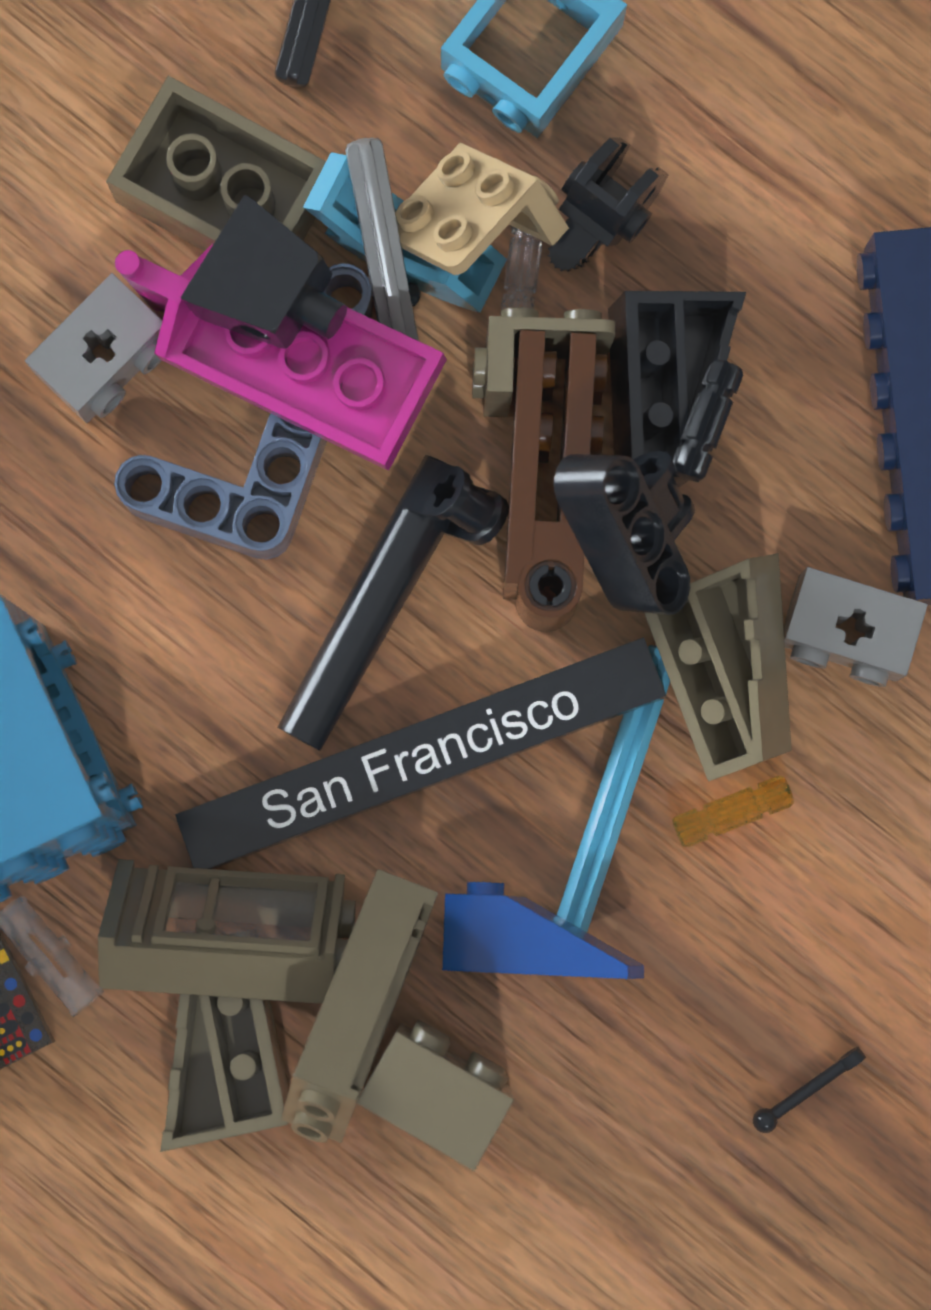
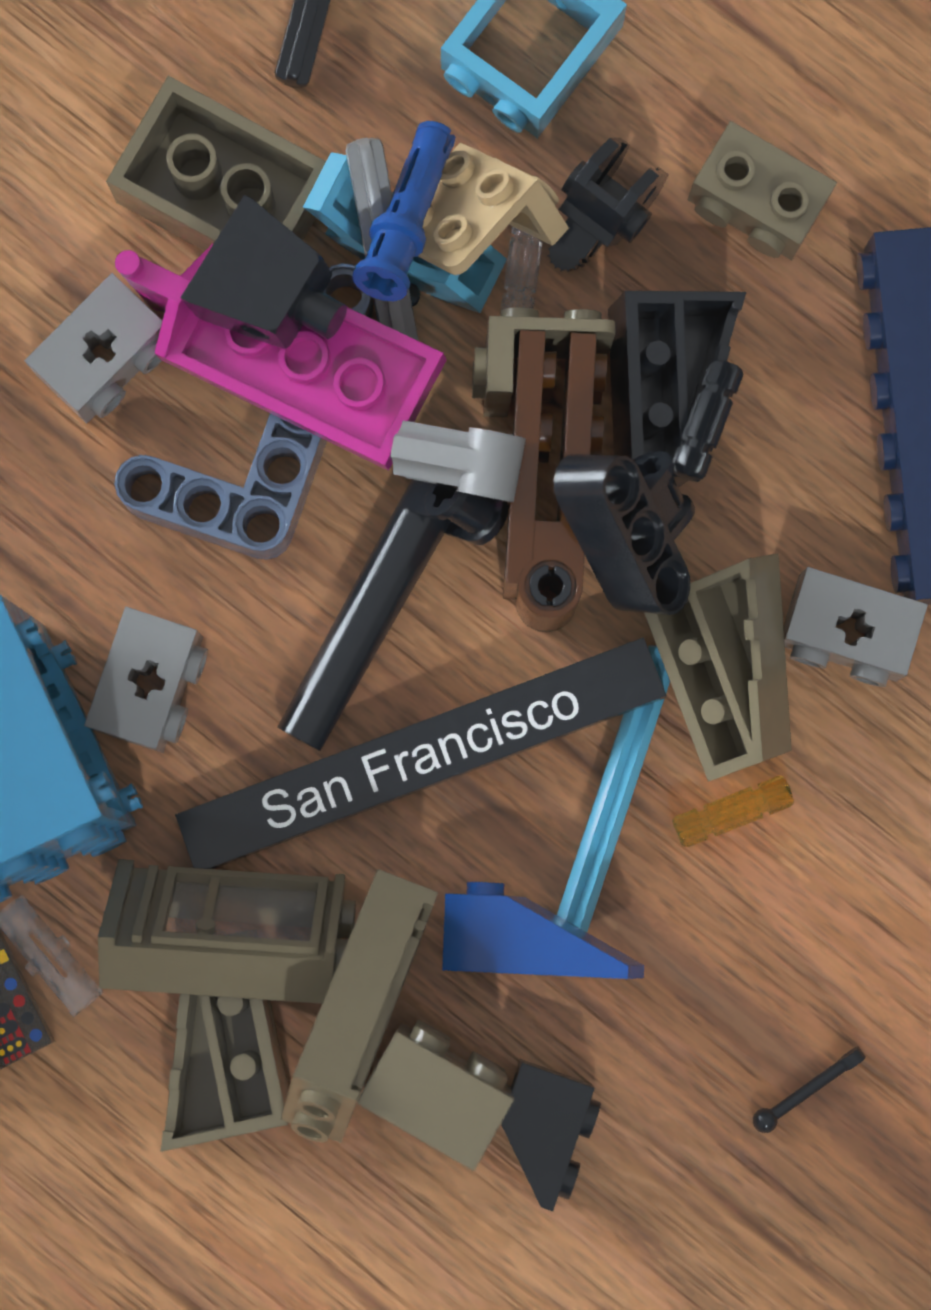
none -> light grey brick [84,606,208,753]
none -> blue pin [352,121,456,302]
none -> light grey piece [391,420,526,502]
none -> black slope [501,1059,601,1211]
none -> dark tan brick [688,121,837,261]

